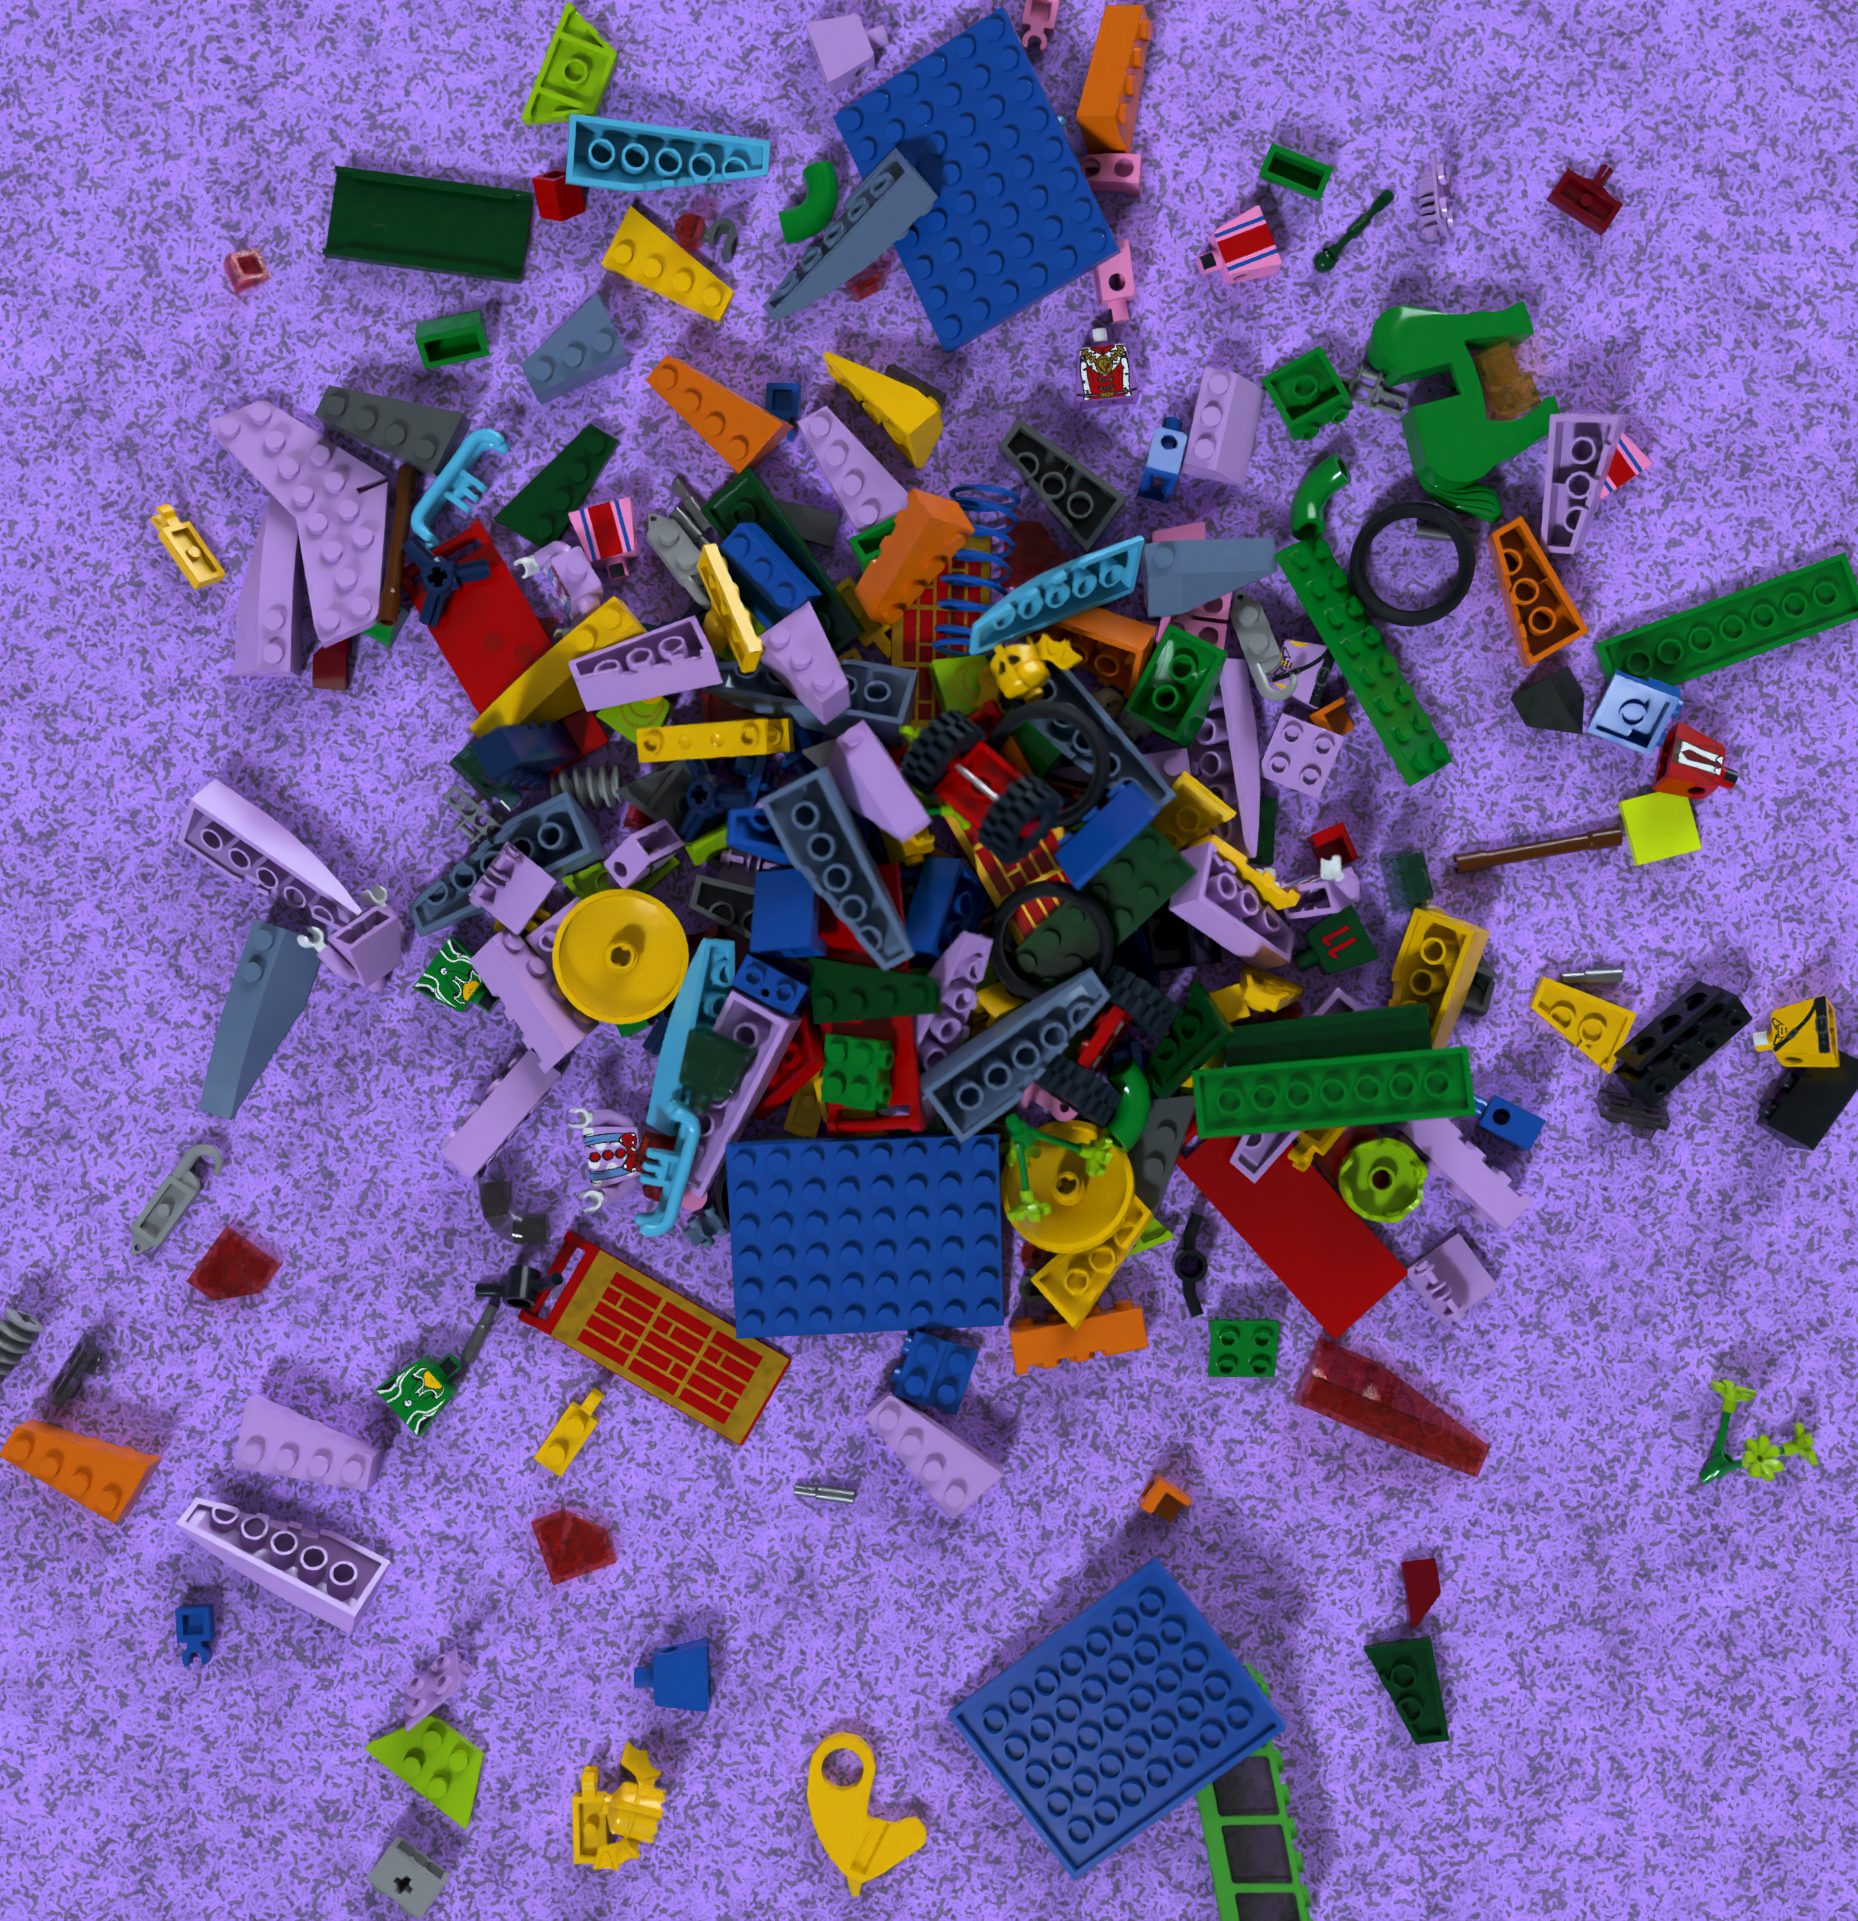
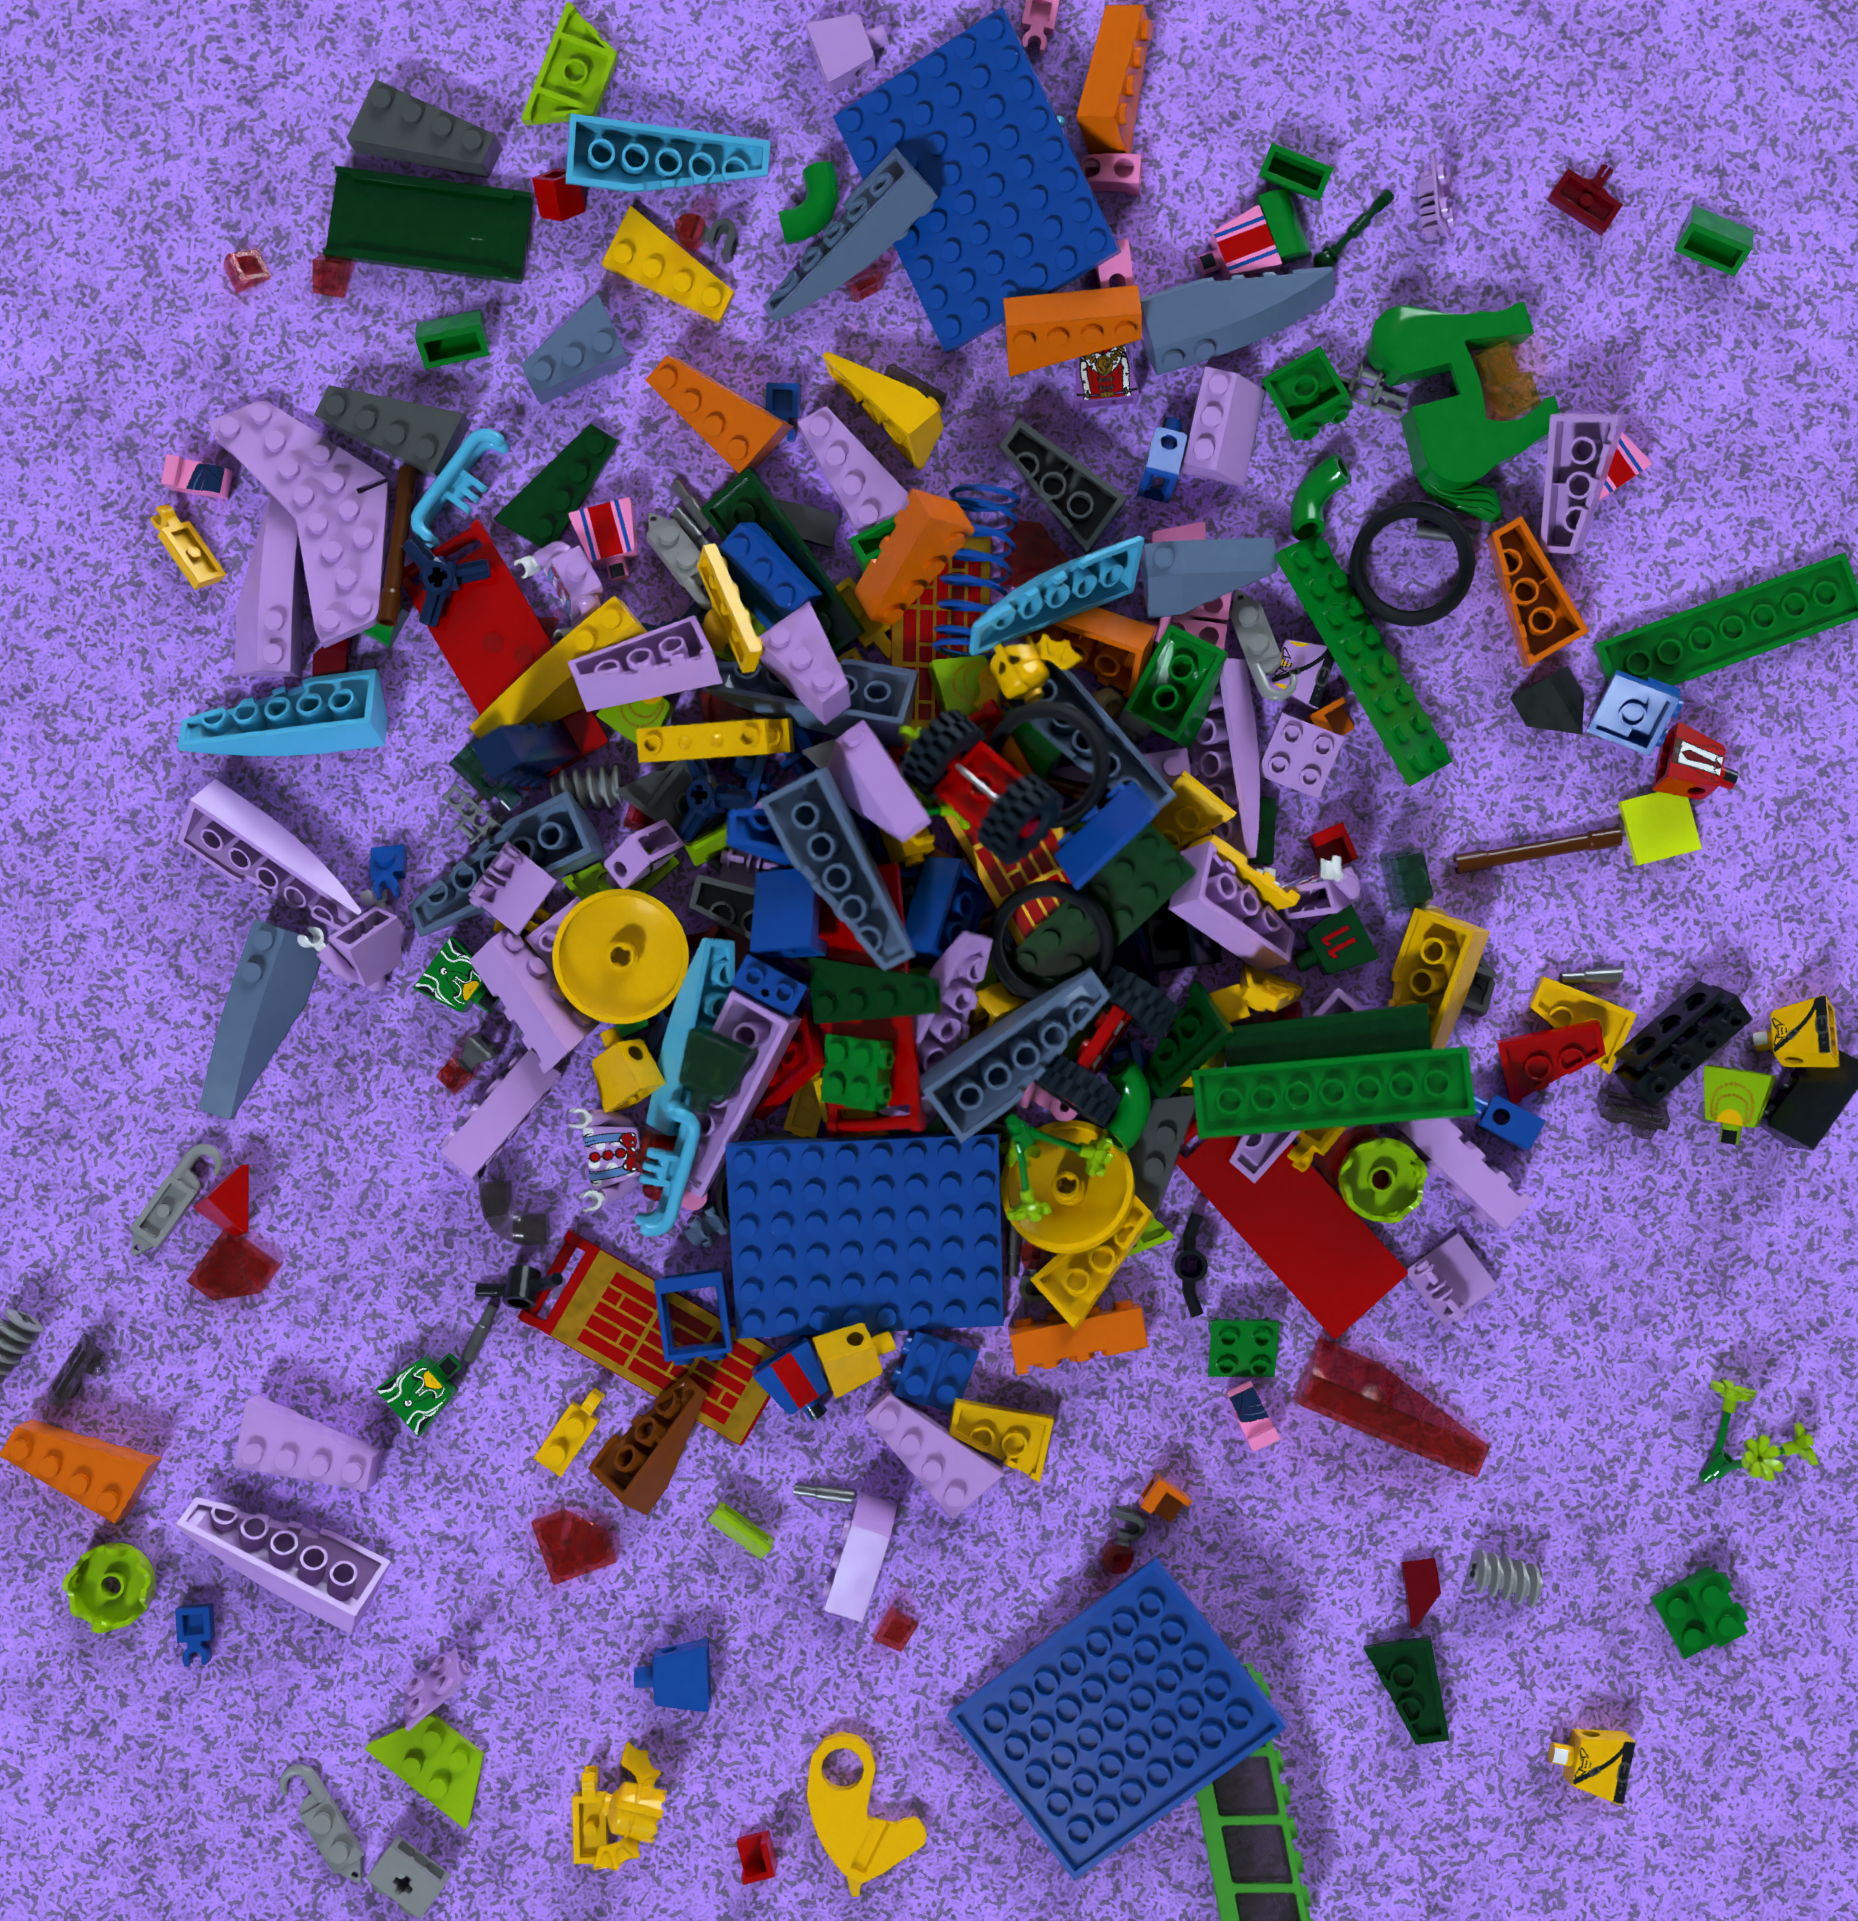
none -> lime plate [62,1542,156,1633]
none -> bright pink leg [161,454,233,499]
none -> medium azure wedge [177,669,388,756]
none -> red slope [193,1165,249,1236]
none -> light grey plate [279,1764,365,1884]
none -> clear red slope [313,255,352,298]
none -> dark grey wedge [346,79,502,178]
none -> blue plate [369,844,407,900]
none -> leg [436,1032,501,1096]
none -> dark orange wedge [588,1374,707,1515]
none -> yellow torso [592,1027,666,1113]
none -> blue window [654,1267,734,1365]
none -> lime slope [707,1501,774,1559]
none -> red panel [736,1830,778,1885]
none -> torso [751,1335,829,1421]
none -> yellow torso [812,1323,896,1399]
none -> lavender wedge [821,1492,897,1622]
none -> clear red slope [873,1605,919,1652]
none -> yellow wing [948,1398,1054,1483]
none -> orange wedge [1003,285,1142,377]
none -> flat silver pin [1006,1219,1021,1276]
none -> leg [1101,1505,1146,1574]
none -> sand blue wedge [1140,266,1335,376]
none -> leg [1226,1381,1281,1452]
none -> green brick [1254,189,1312,266]
none -> light grey piece [1466,1549,1543,1608]
none -> red wing [1496,1020,1606,1104]
none -> yellow torso [1548,1729,1636,1805]
none -> green plate [1650,1566,1749,1660]
none -> green brick [1674,205,1754,277]
none -> lime torso [1703,1065,1776,1145]

